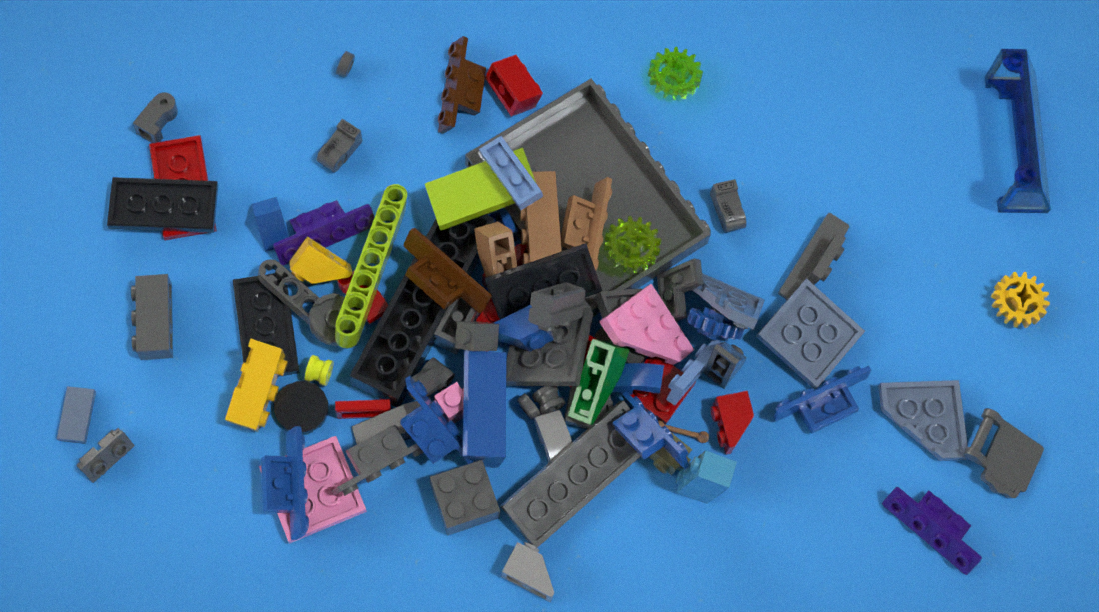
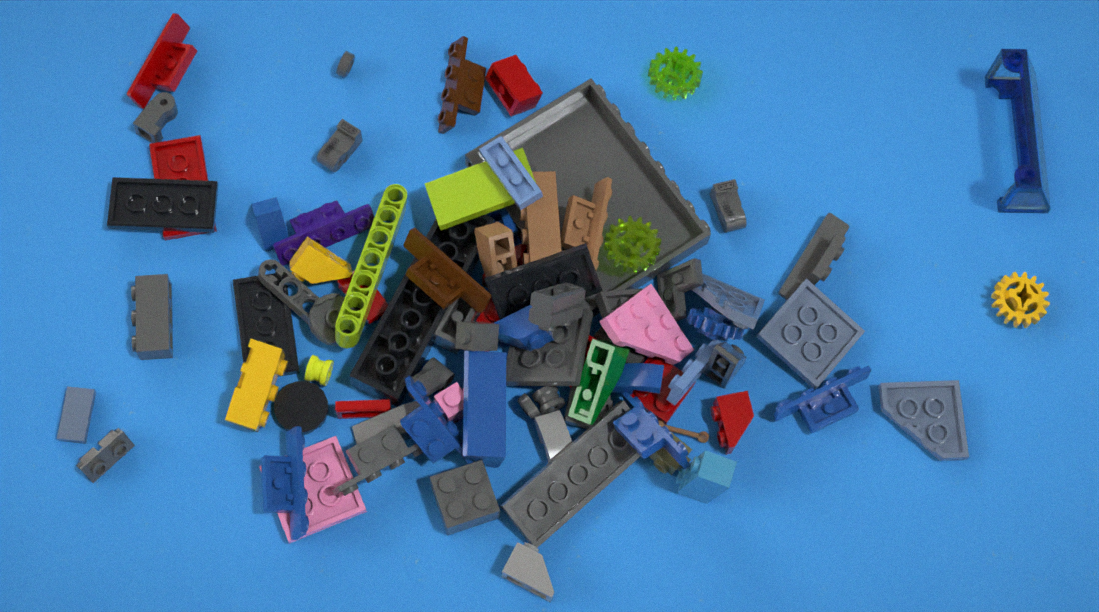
dark purple bracket [882,487,982,575] -> none
dark grey piece [964,408,1044,498] -> none
none -> red bracket [127,13,197,109]

